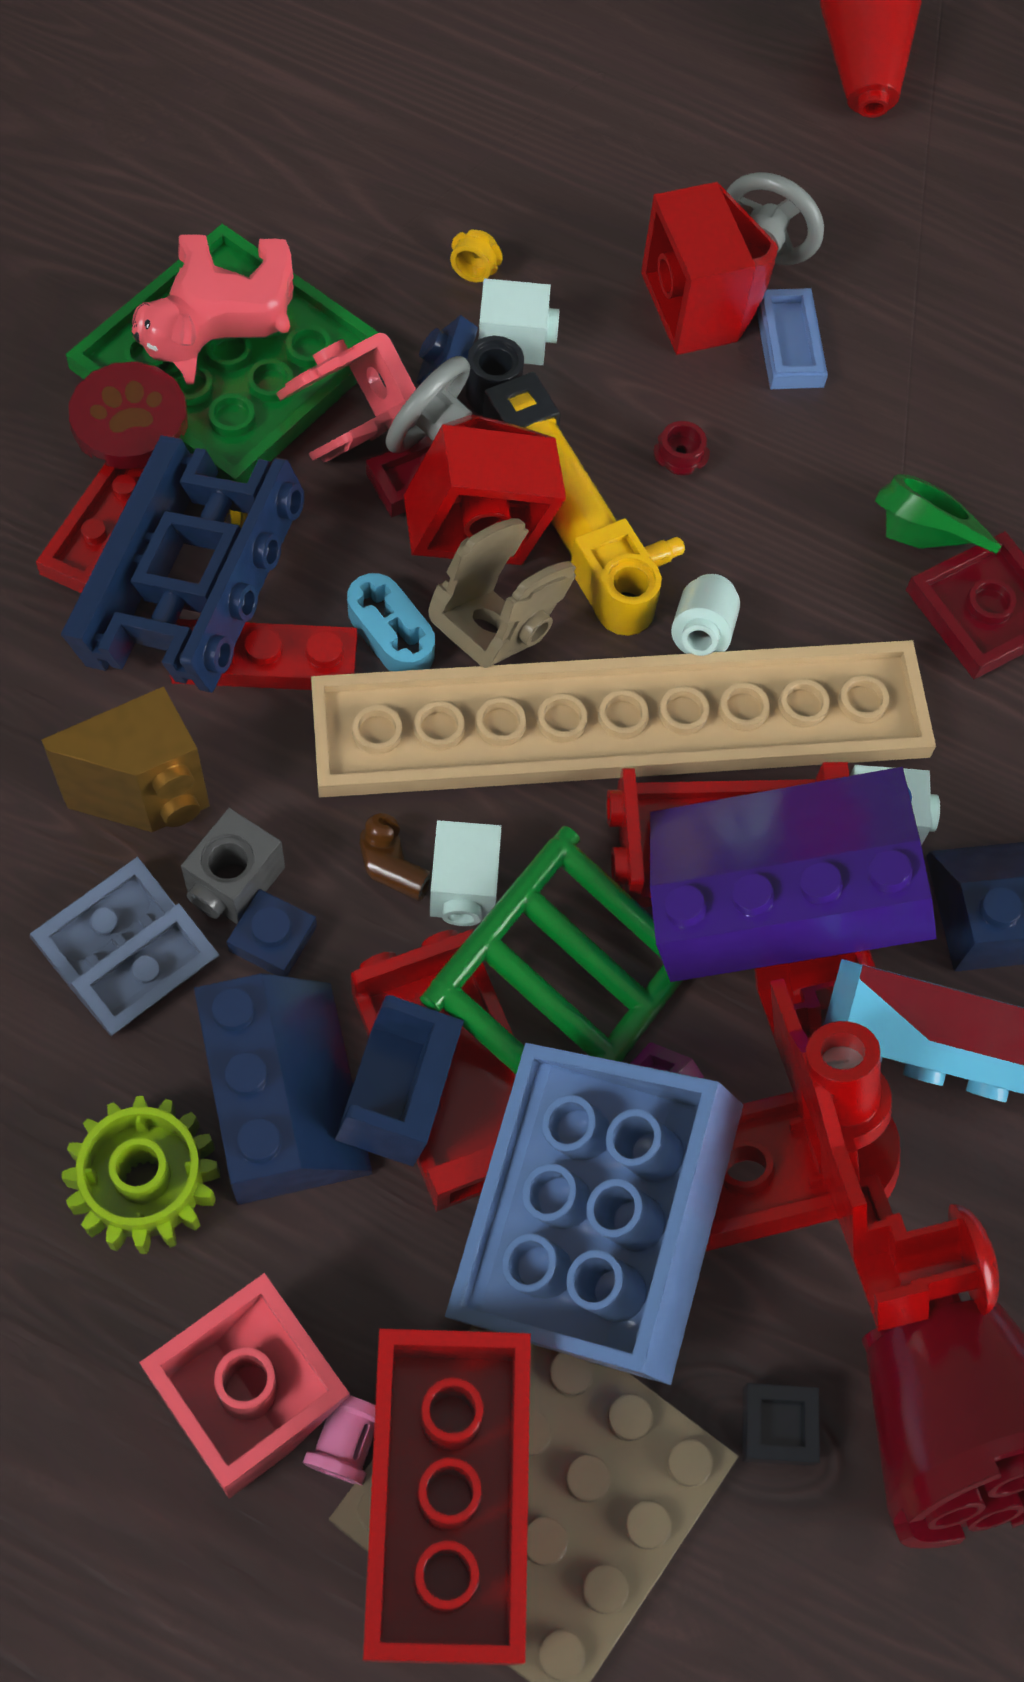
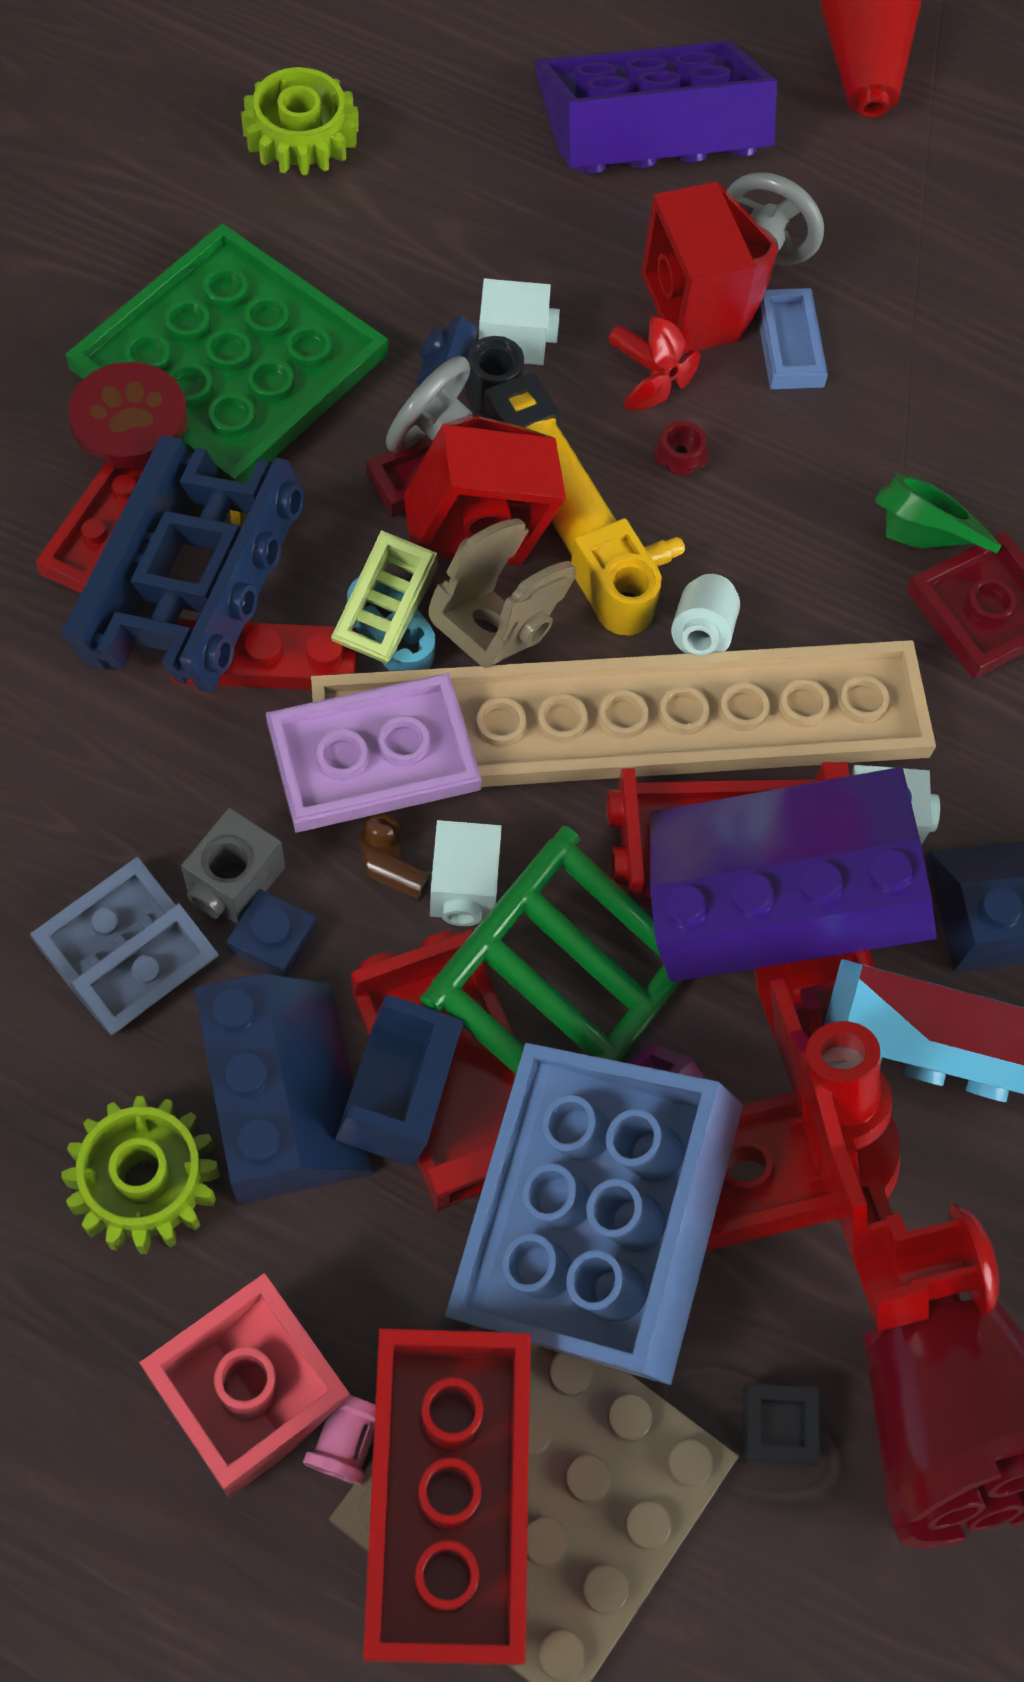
pearl gold slope [41,686,210,832] -> none
coral animal [132,234,294,384] -> none
coral piece [276,333,416,462] -> none
yellow plate [450,229,503,282] -> none
none -> lime gear [241,67,359,175]
none -> lavender tile [266,673,482,833]
none -> yellowish green slope [331,530,438,664]
none -> dark purple slope [534,40,777,173]
none -> red plant [609,316,701,411]

